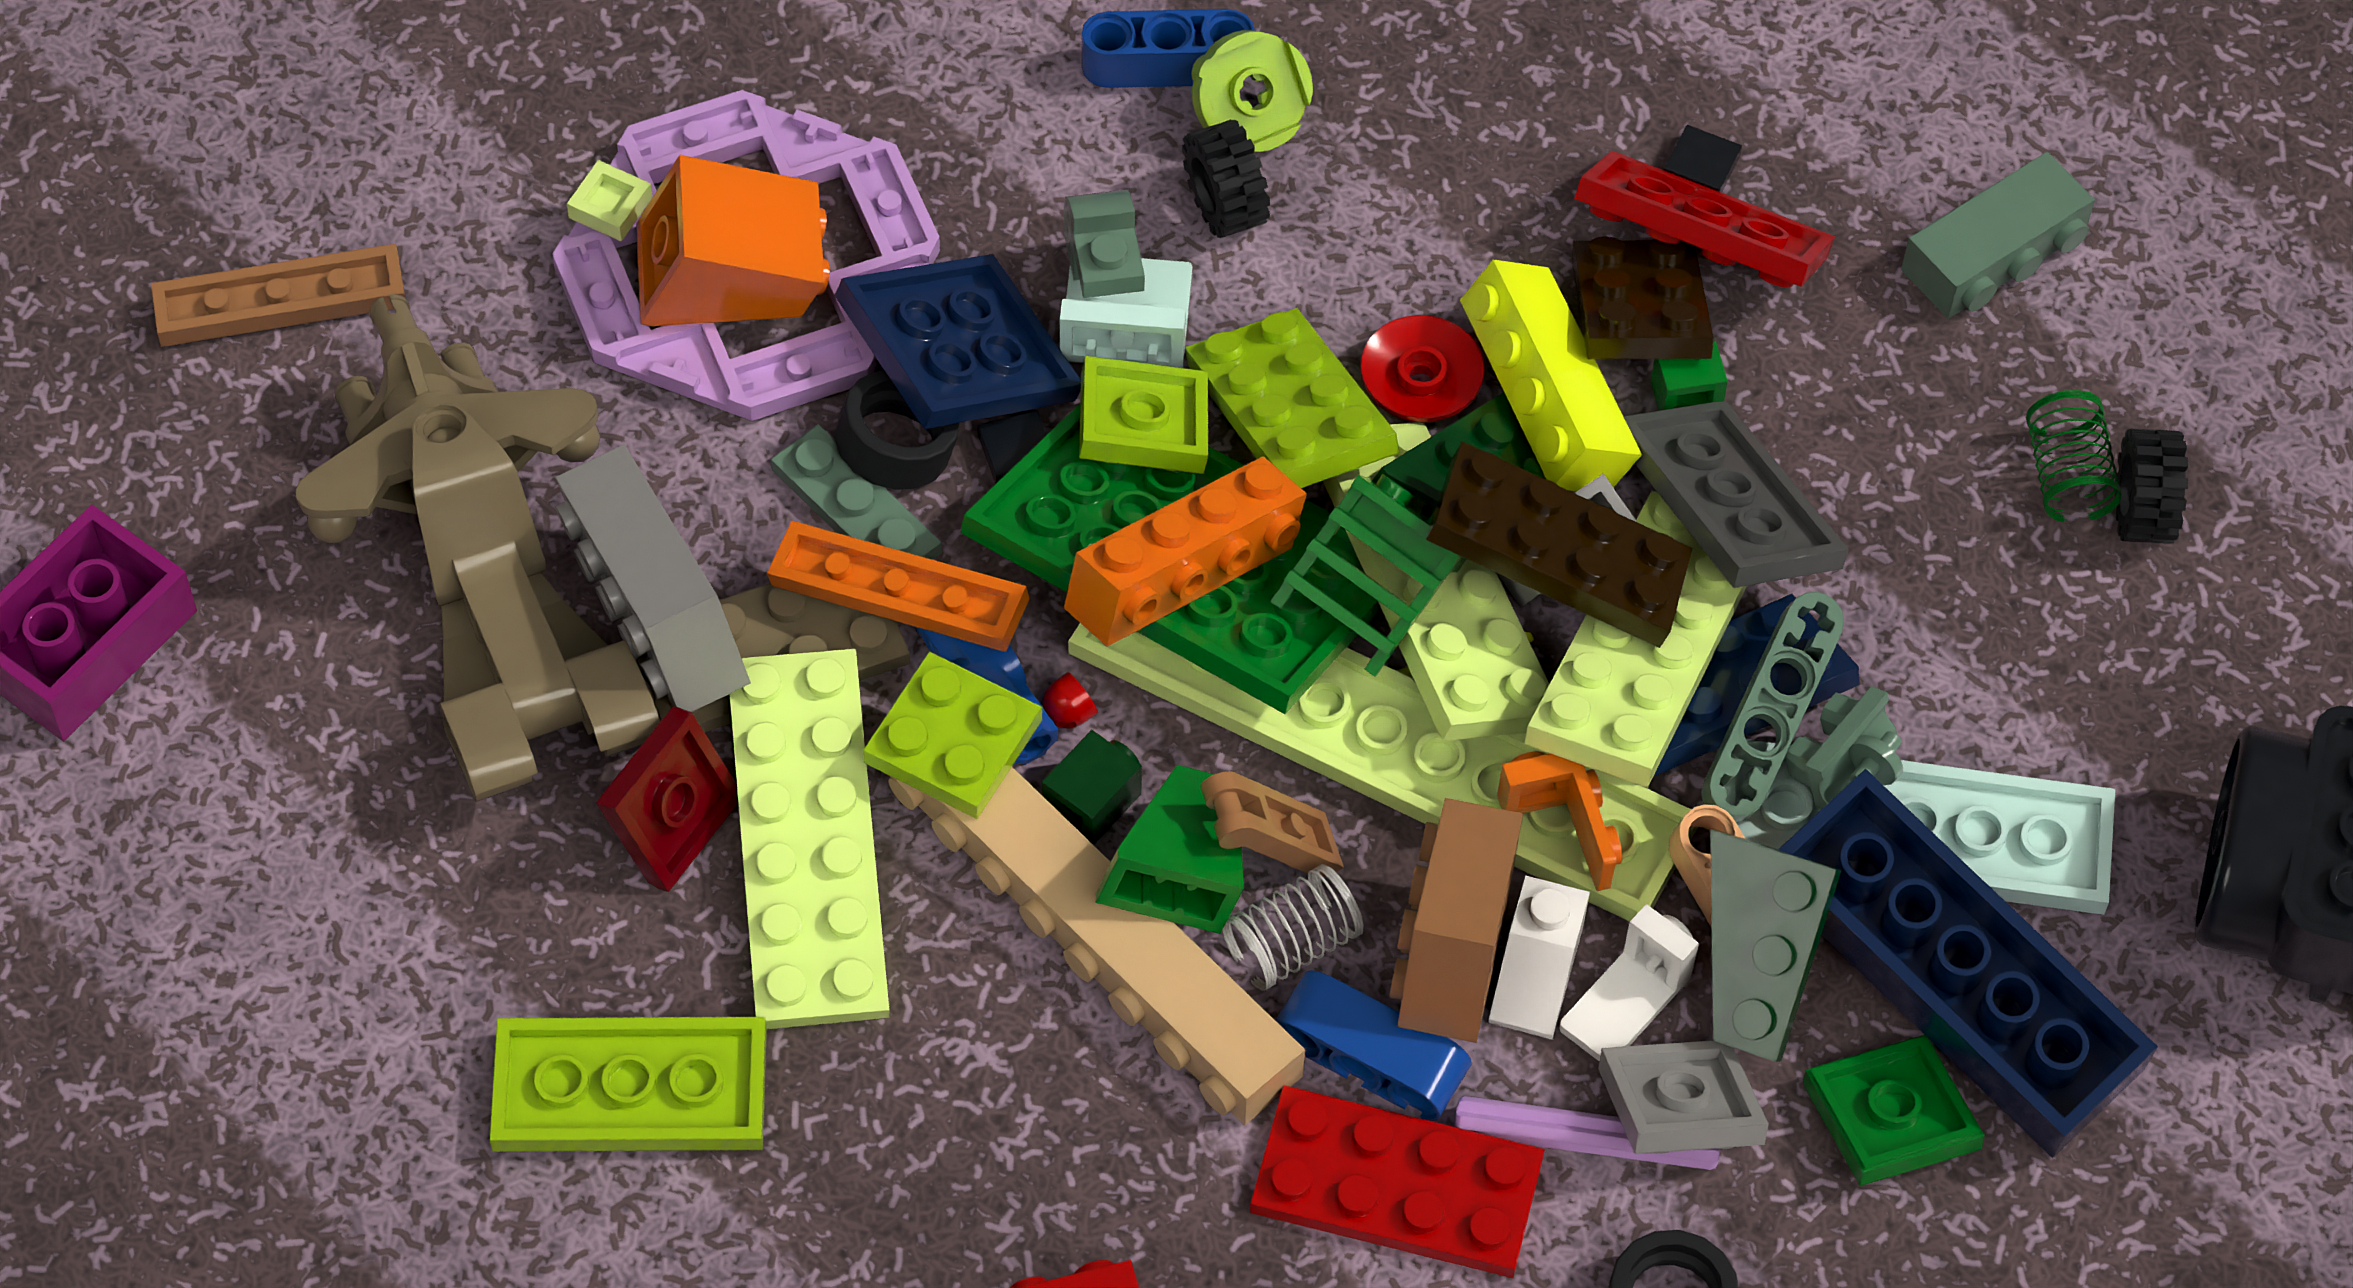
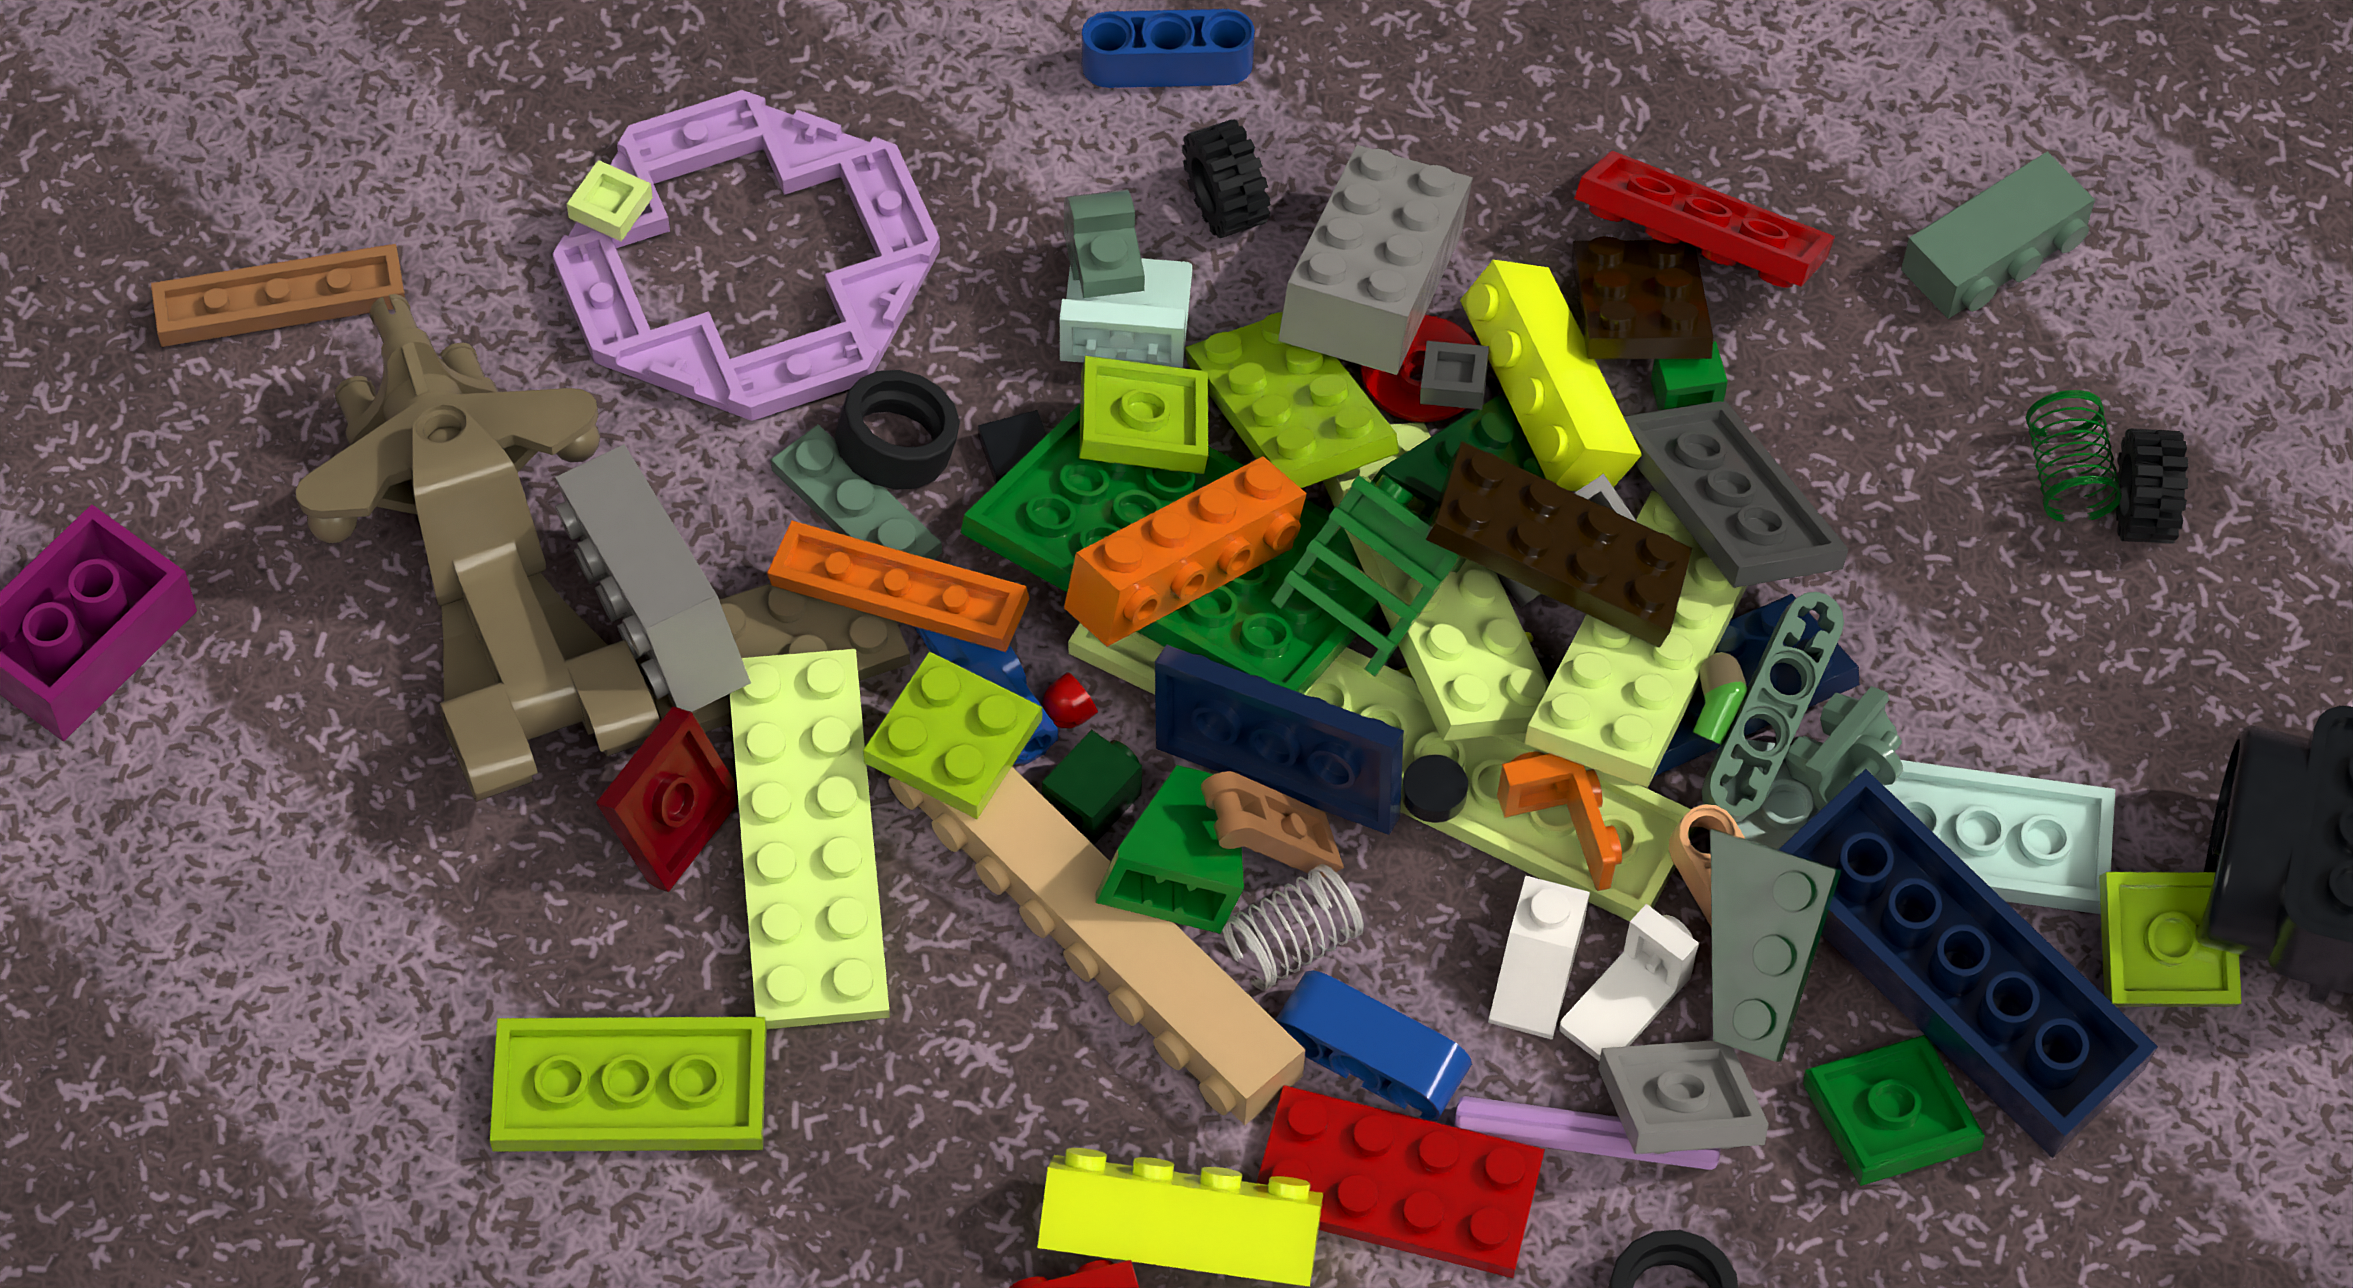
orange slope [636,155,830,326] -> none
dark blue plate [834,254,1081,429] -> none
lime plate [1191,30,1313,152] -> none
medium nougat brick [1390,798,1523,1043] -> none
black tile [1664,125,1742,193] -> none
none -> neon yellow brick [1037,1148,1323,1287]
none -> dark blue plate [1155,645,1404,835]
none -> light grey brick [1278,145,1473,375]
none -> black tile [1402,755,1468,823]
none -> dark grey plate [1420,341,1489,409]
none -> bright green arm [1692,652,1747,746]
none -> lime plate [2099,872,2242,1007]

